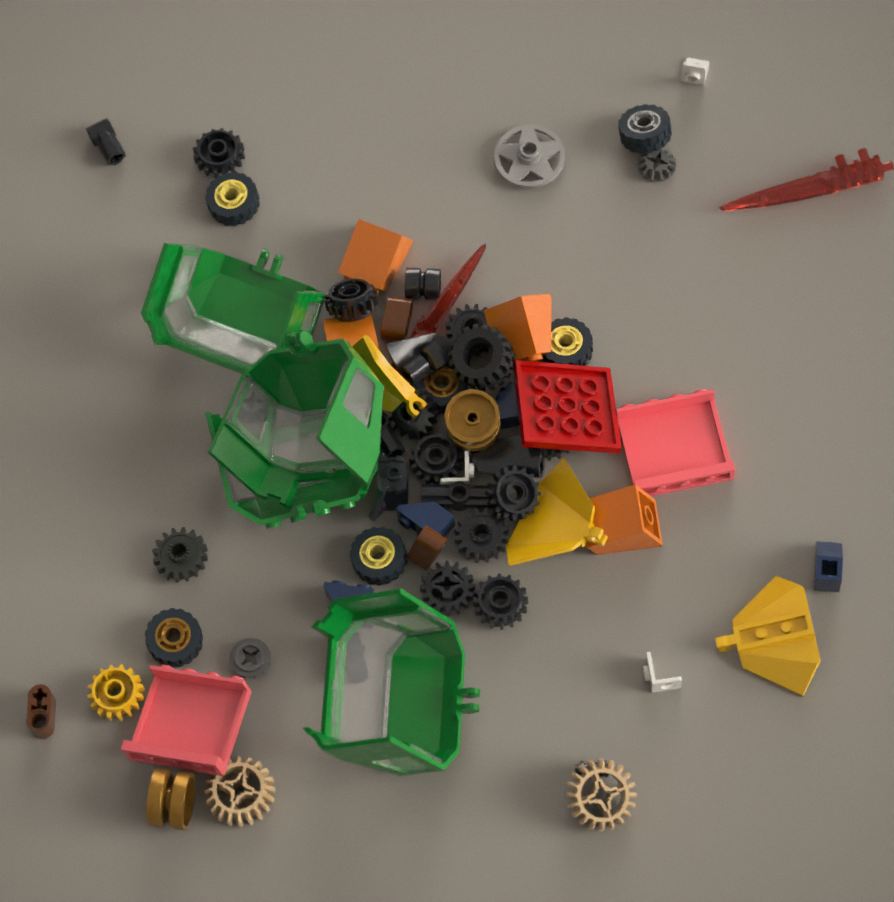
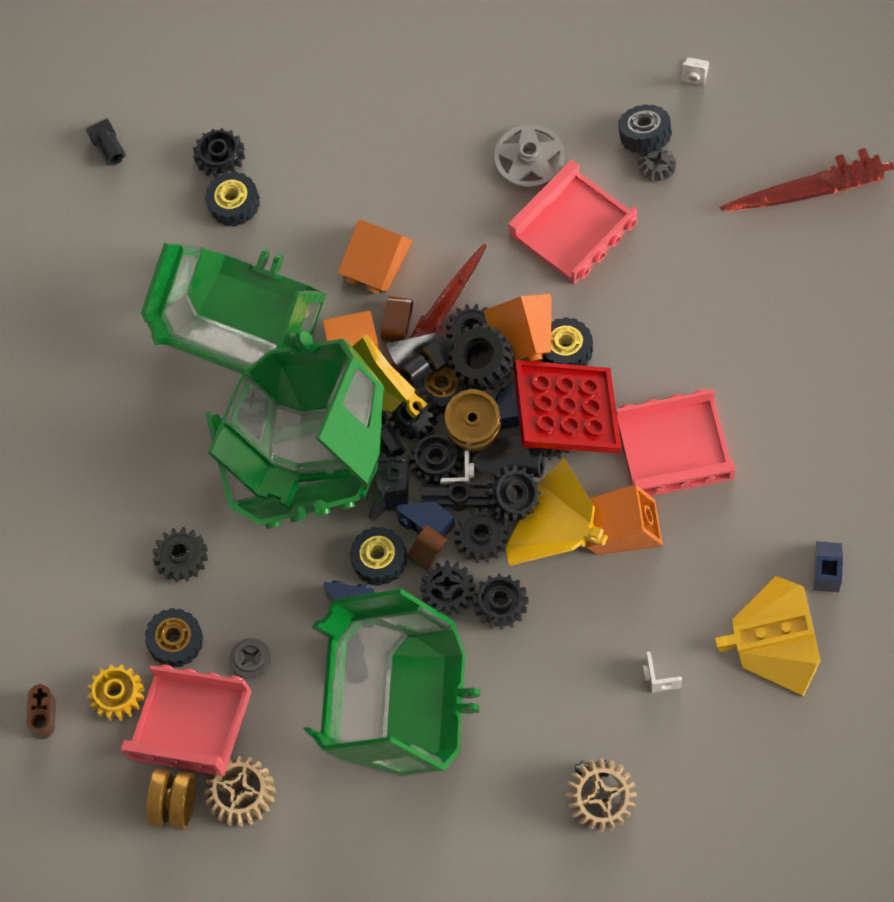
black gear [324,279,378,322] -> none
black wheel [404,267,441,300] -> none
none -> coral panel [509,160,638,284]

